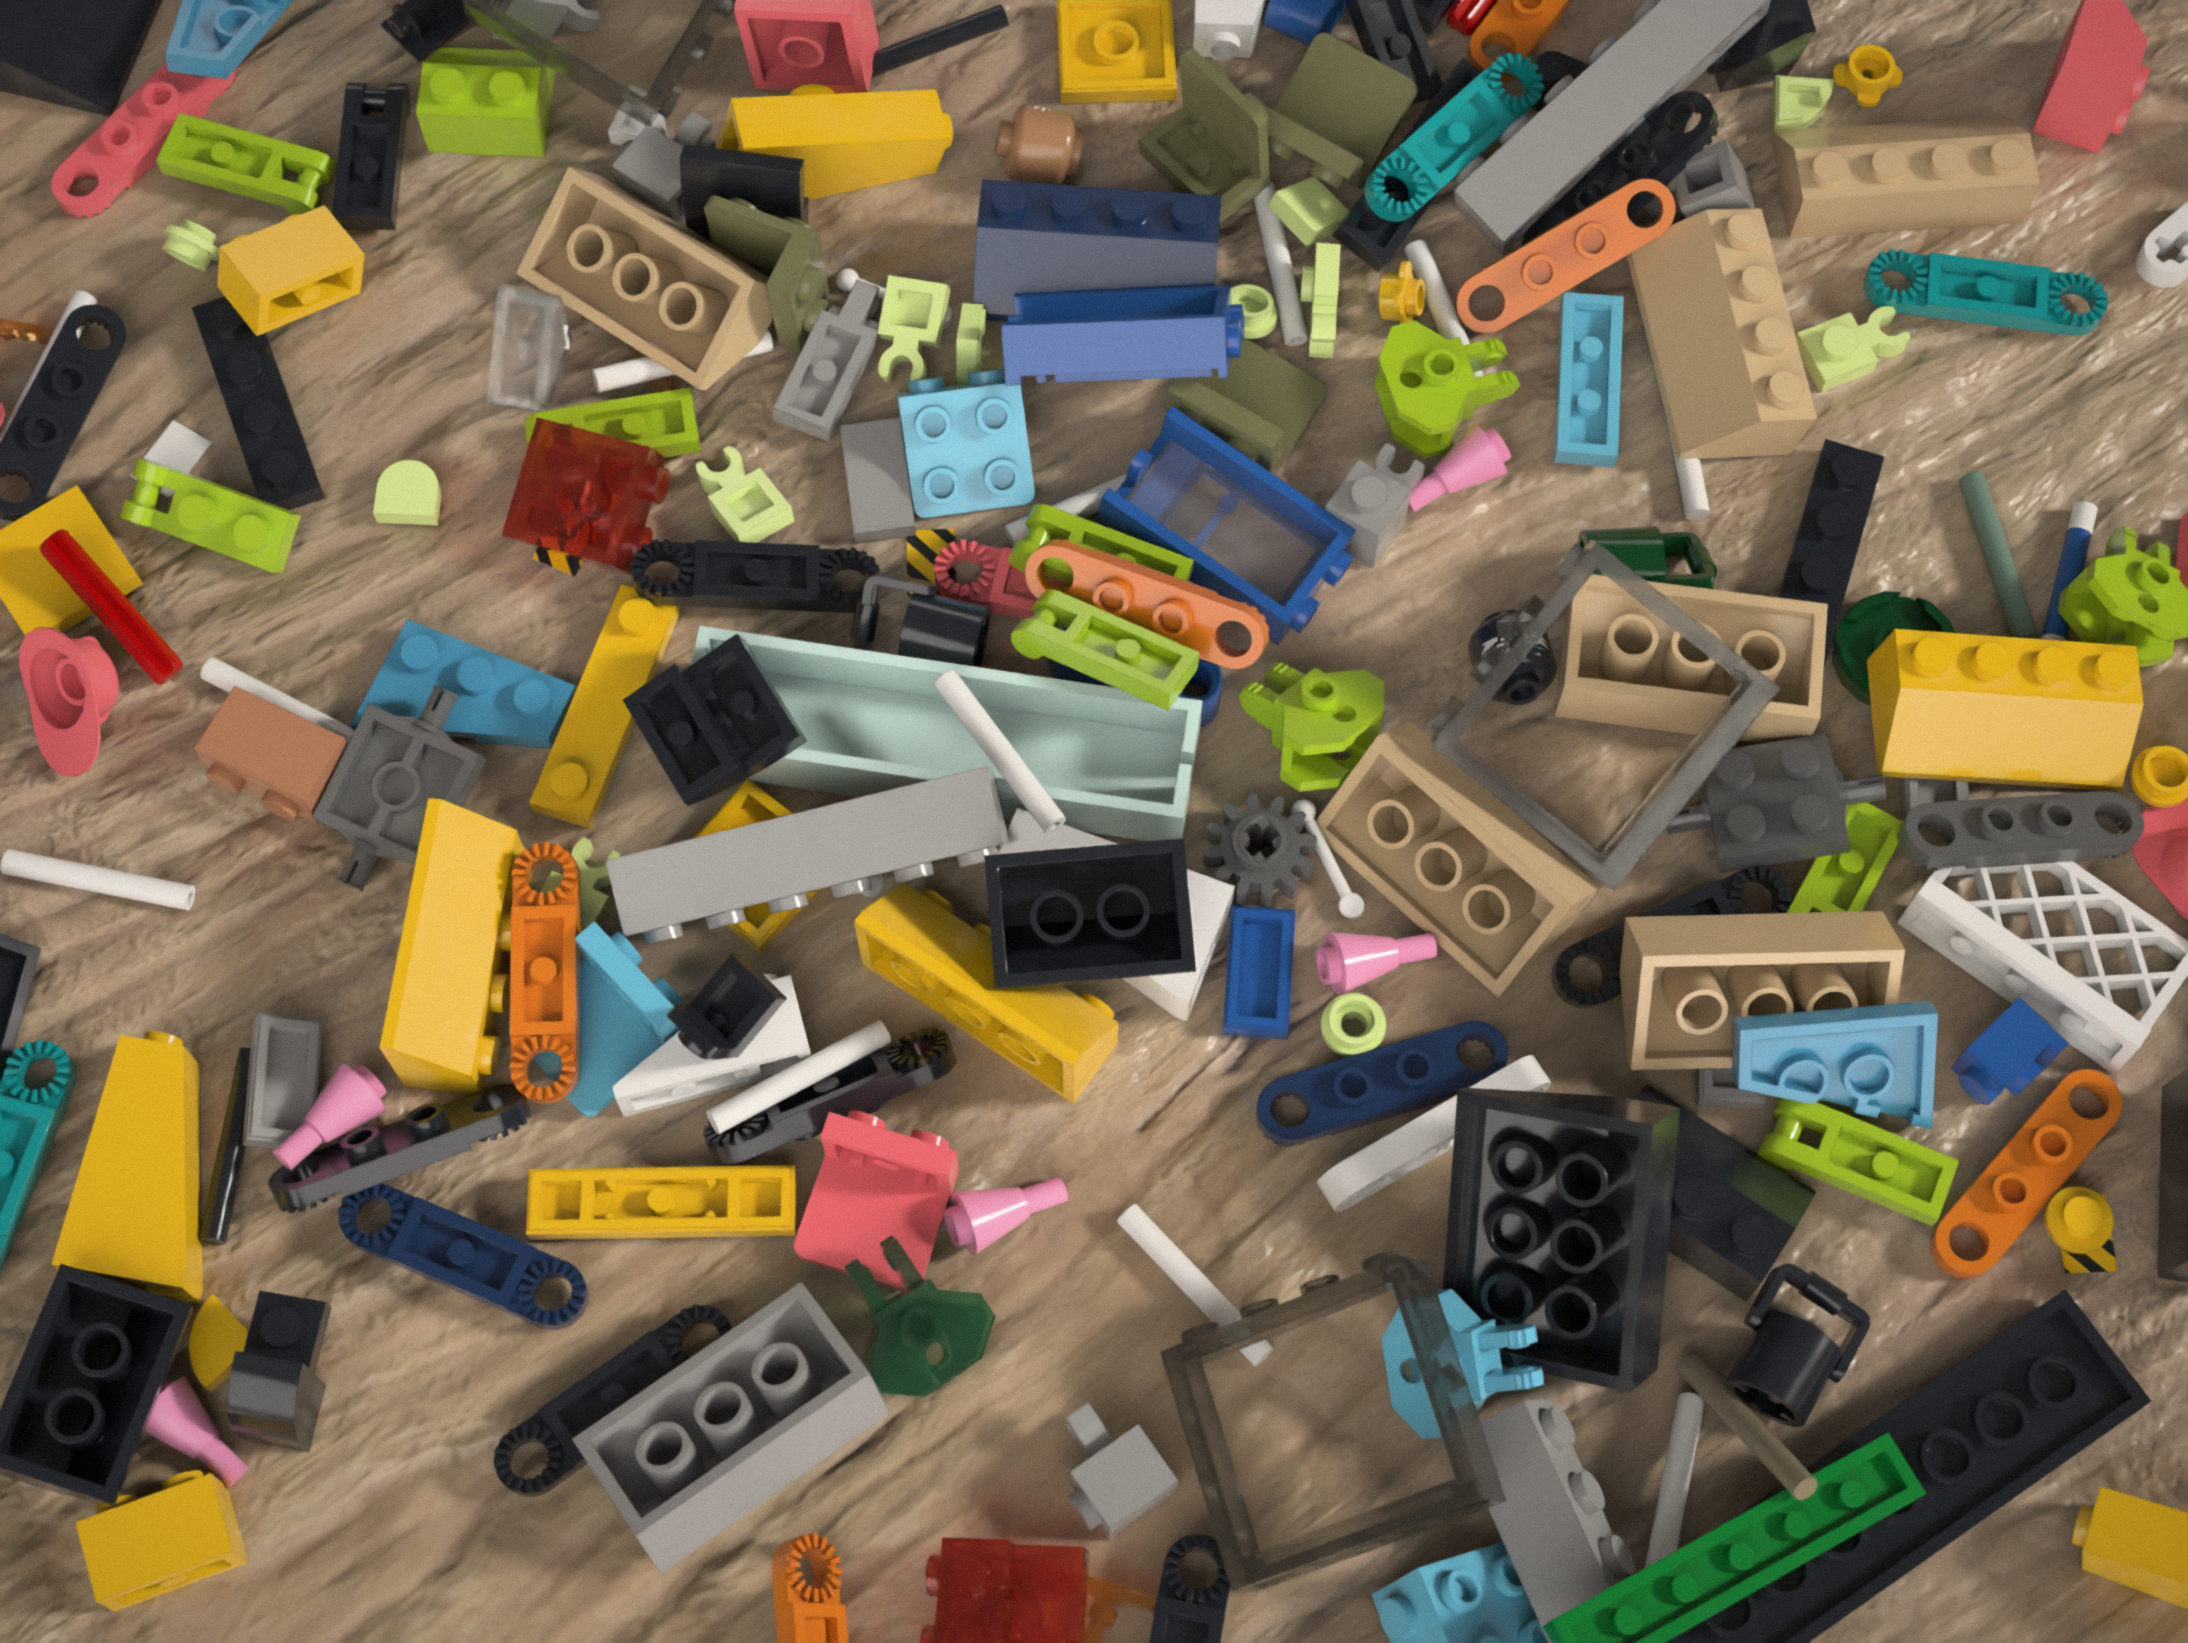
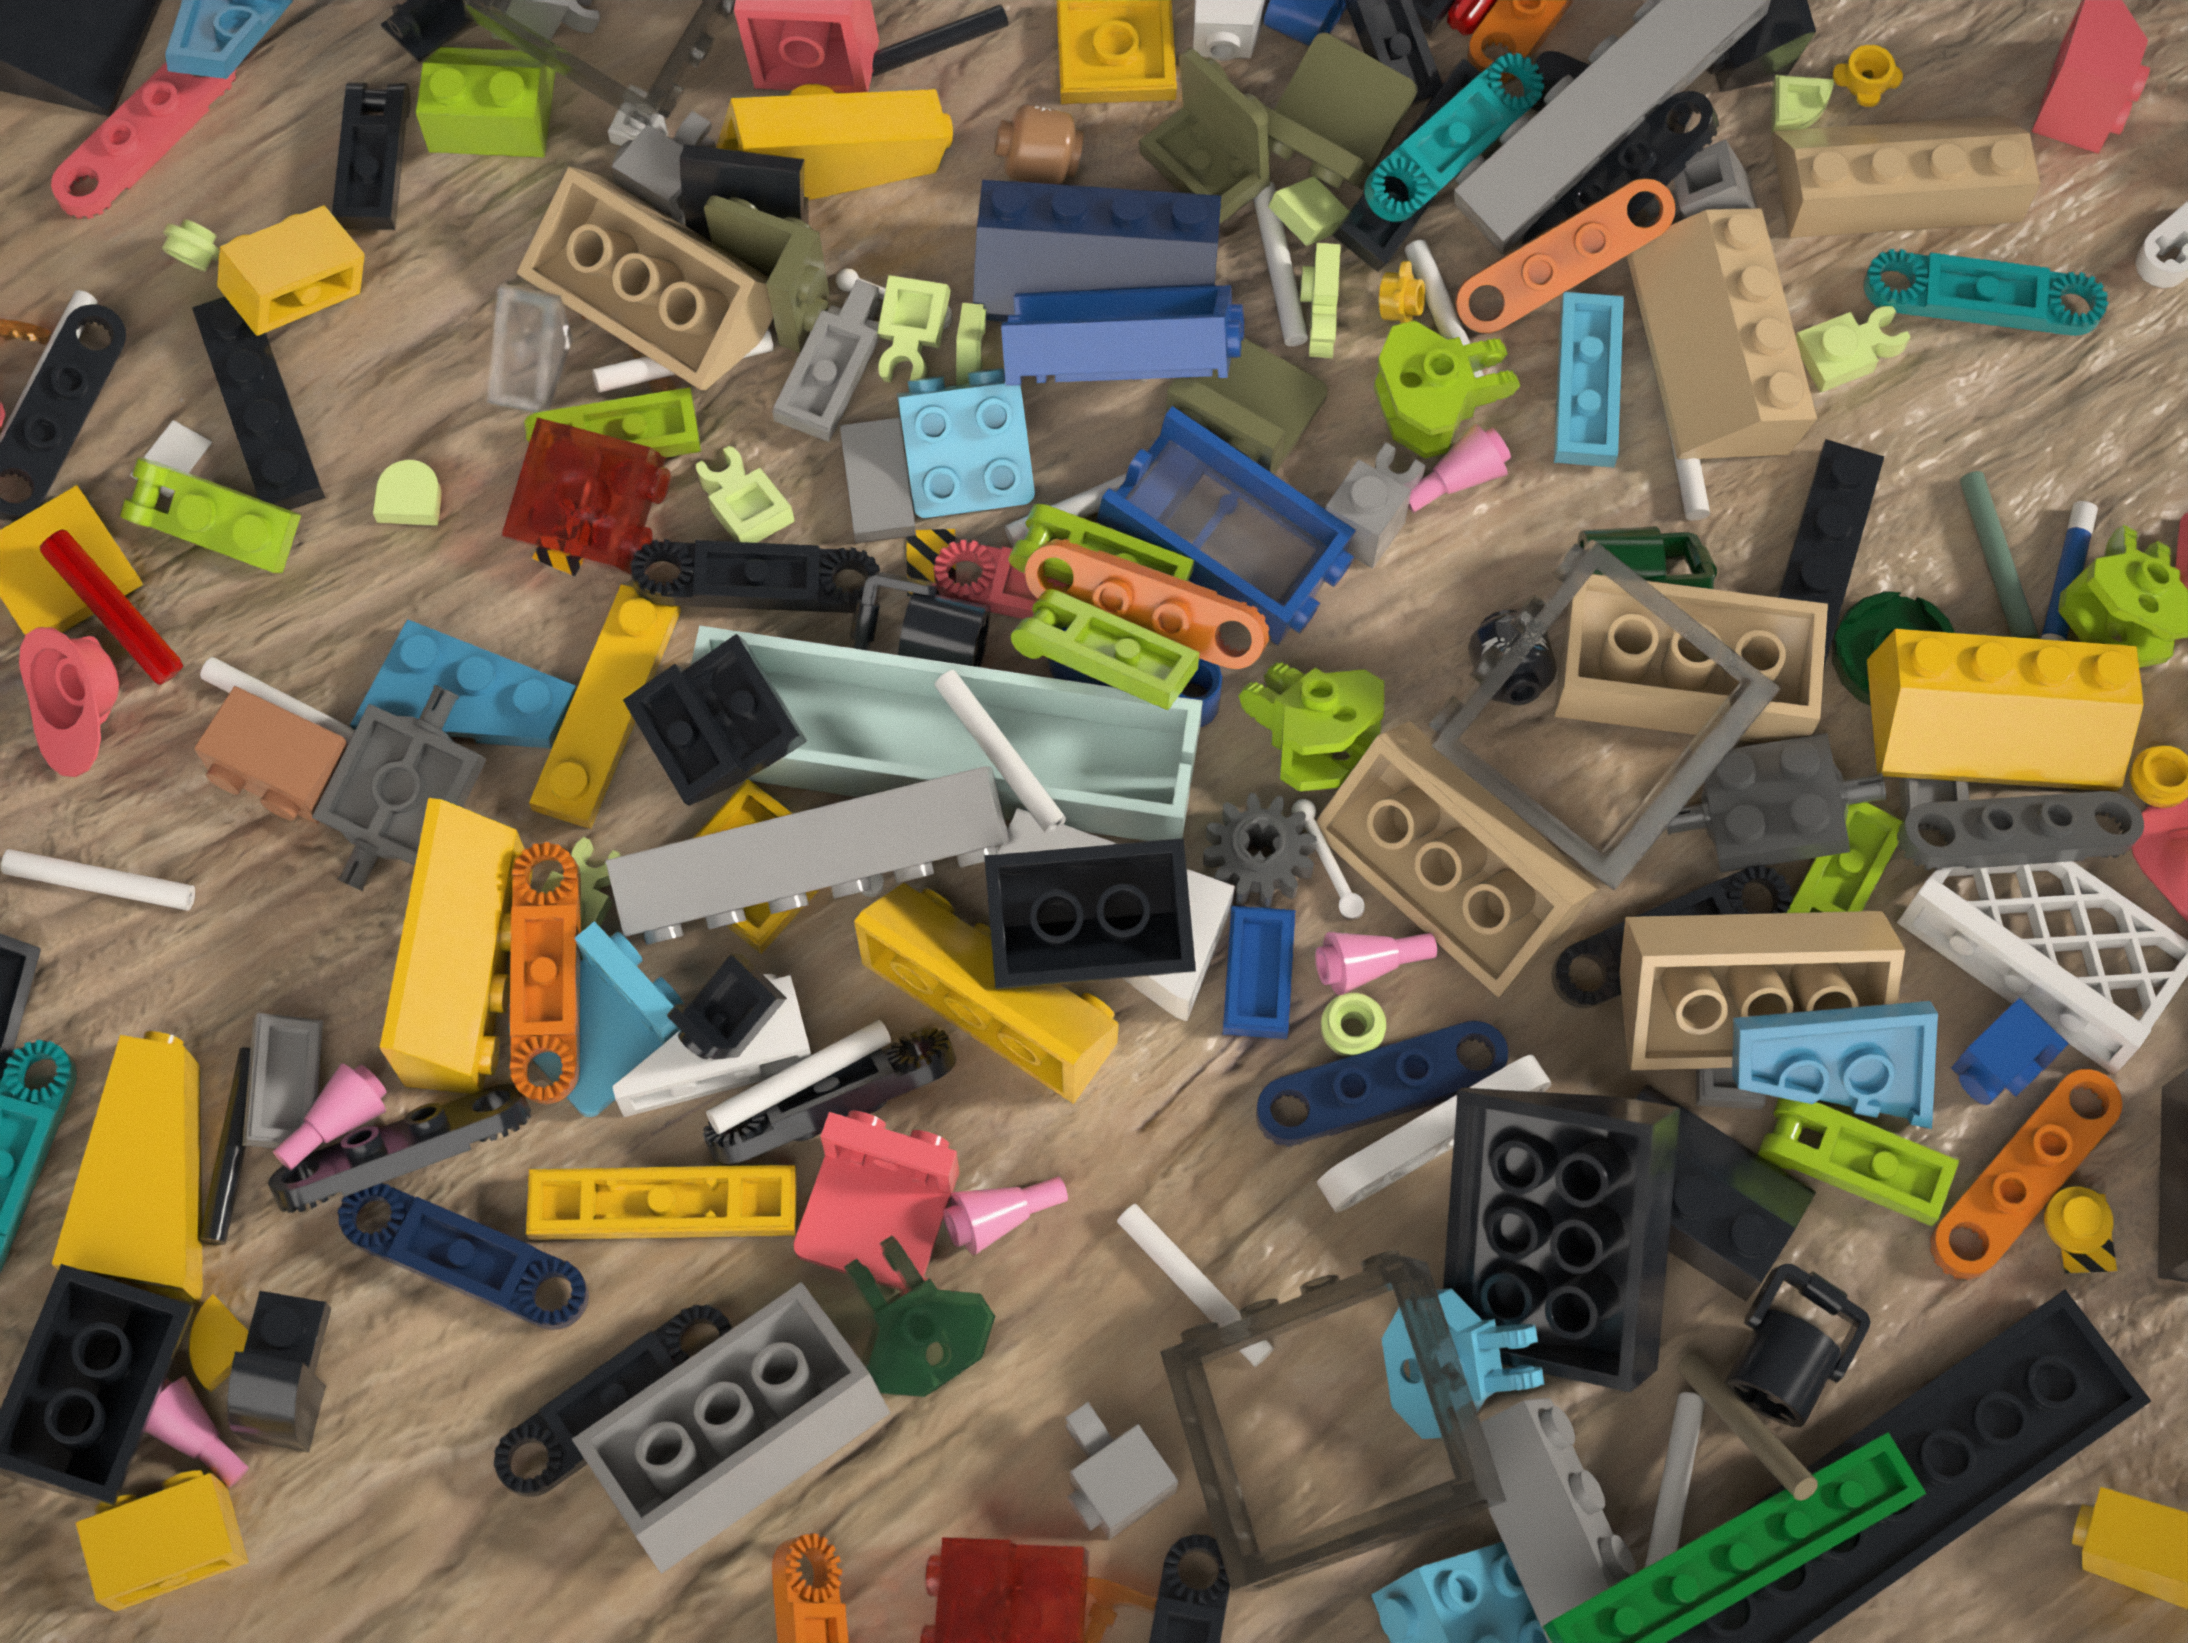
lime plate [156,112,336,214] -> none
yellowish green plate [1231,284,1278,340] -> none

